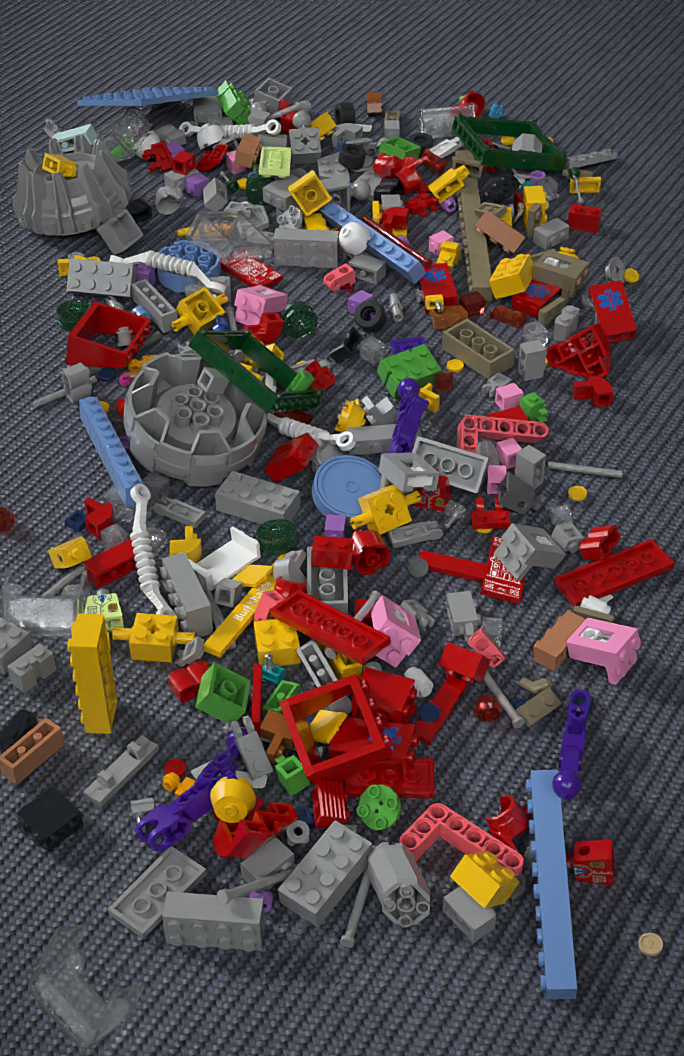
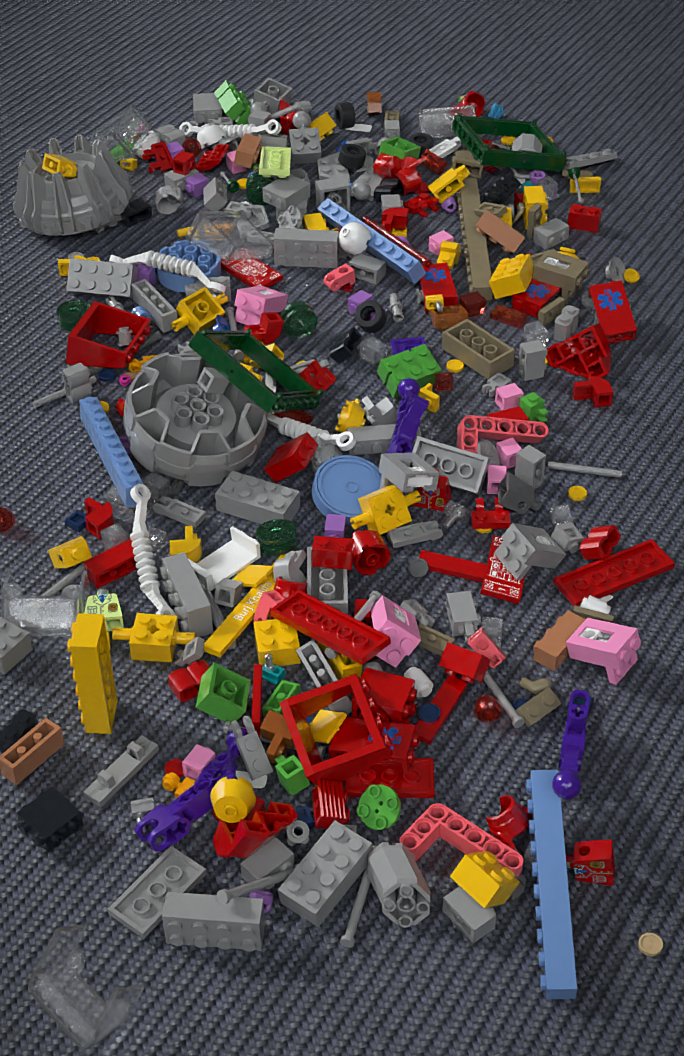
light grey brick [7,643,56,693] -> none
light grey hinge [43,119,62,139] -> none
light aqua brick [52,124,98,153] -> none
medium blue plate [78,86,219,106] -> none
light grey piece [97,208,143,255] -> none
bright green brick [284,369,314,392] -> none
yellow brick [287,170,333,217] -> none
light grey brick [332,123,363,148] -> none
yellow plate [372,201,382,225] -> none
none -> yellow piece [120,155,137,171]
none -> clear red cone [182,138,202,157]
none -> bright pink brick [182,744,216,781]
none -> dark tan plate [418,623,455,656]

